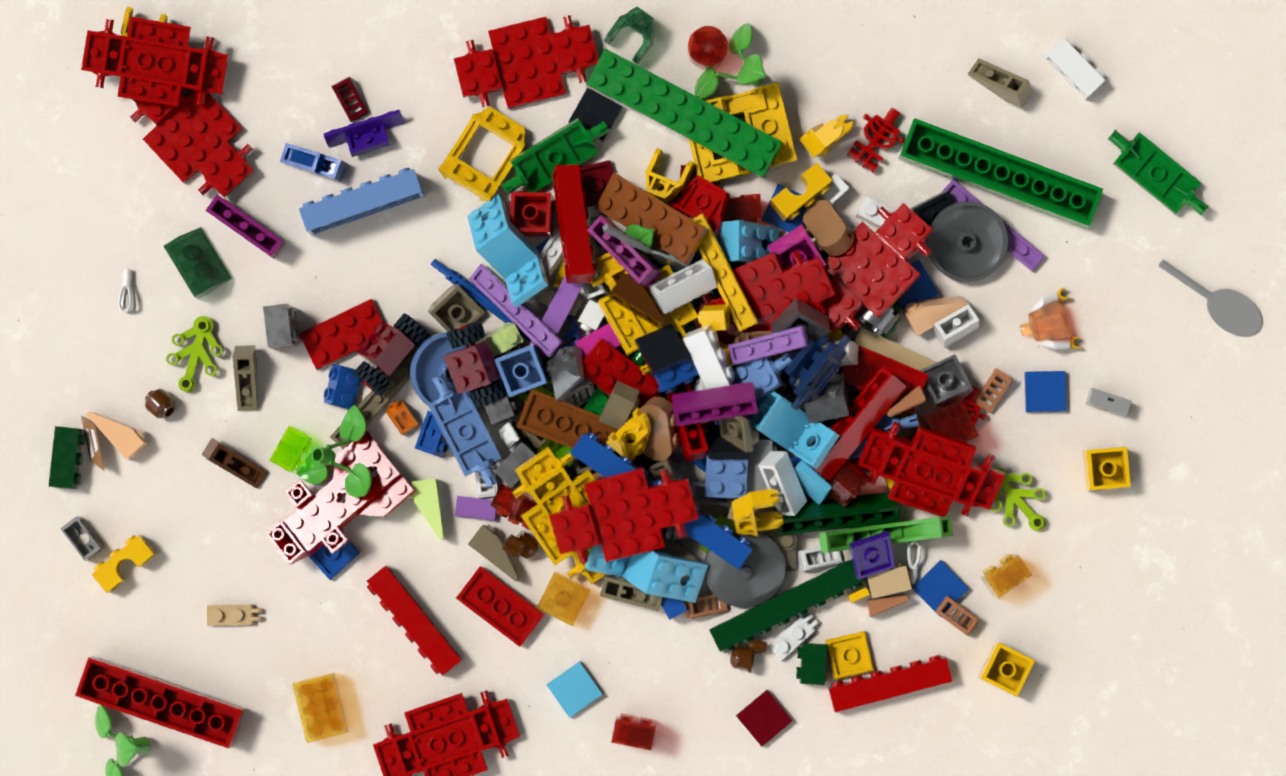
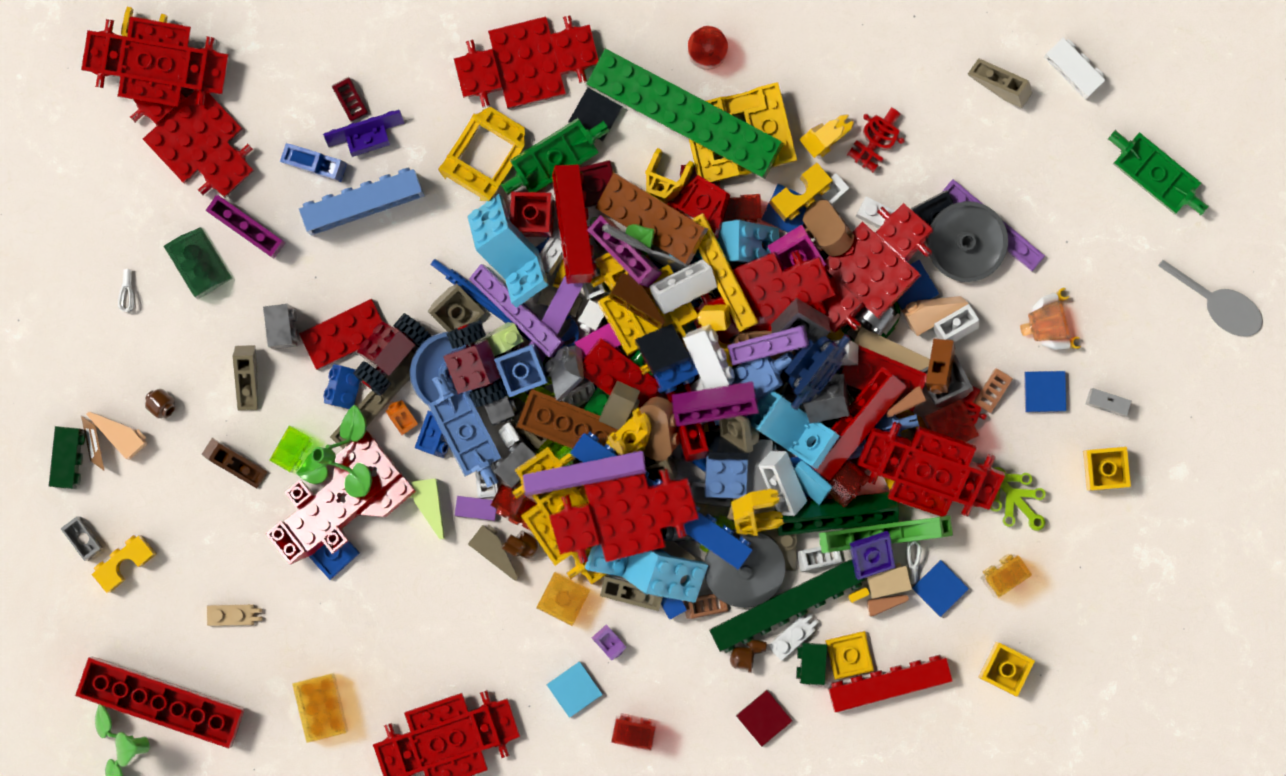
lime plant [166,316,223,392] -> none
red brick [366,565,462,676] -> none
red plate [456,566,544,647] -> none
clear green piece [604,6,656,64] -> none
bright green plant [695,22,766,100] -> none
green brick [898,118,1103,229] -> none
nougat slope [935,596,980,636] -> none
none -> medium lavender tile [523,451,646,496]
none -> medium lavender bracket [591,624,626,661]
none -> dark orange brick [926,338,955,394]

